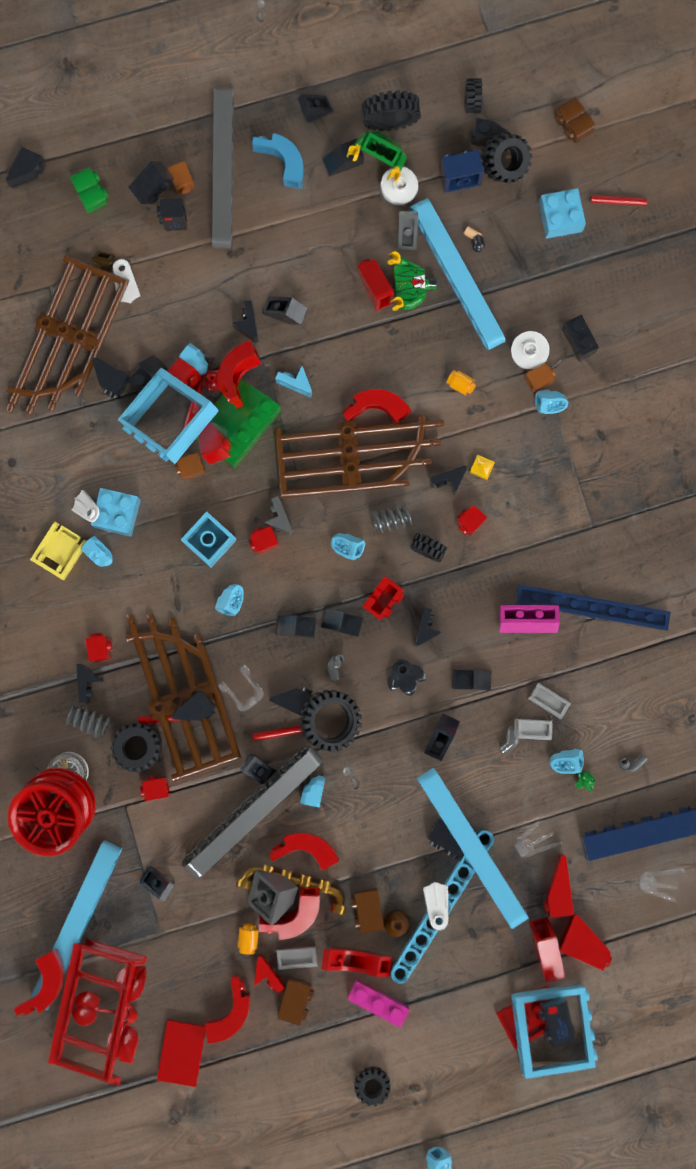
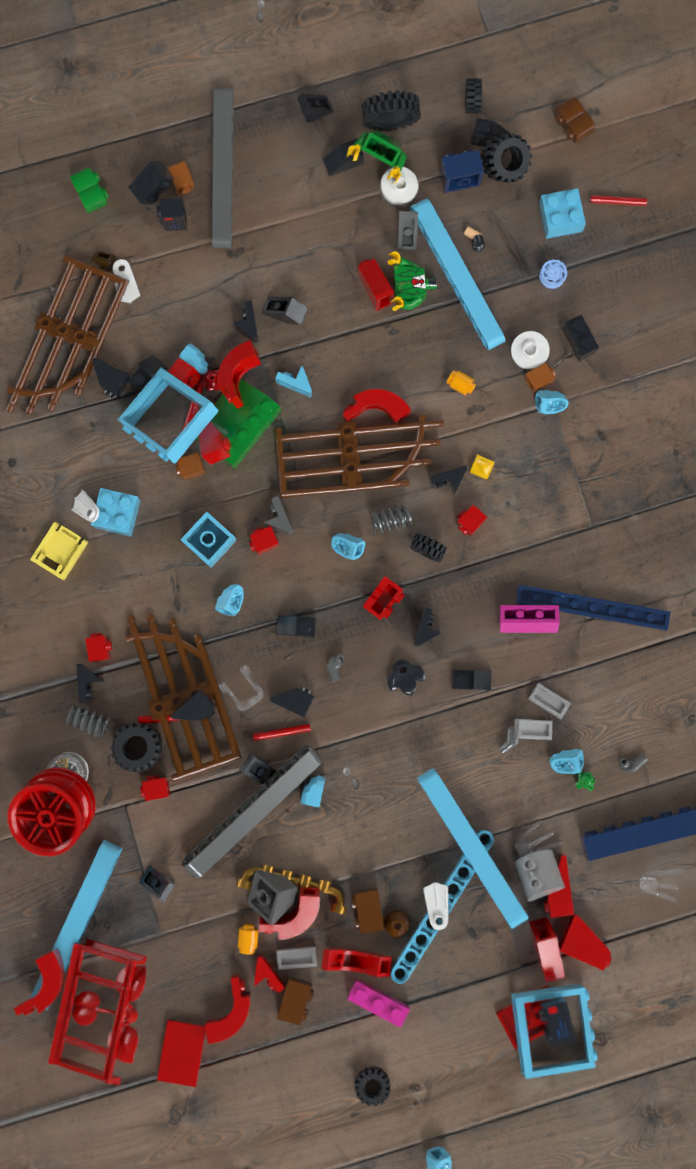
black slope [5,147,46,188] -> none
medium azure rock [81,536,112,567] -> none
dark azure arch [252,133,304,189] -> none
red arch [269,832,340,871] -> none
black tyre [299,690,362,752] -> none
black slope [321,609,363,637] -> none
black slope [424,713,460,761] -> none
black brick [427,818,464,859] -> none
none -> light grey brick [515,850,565,901]
none -> light blue wheel [539,259,567,289]

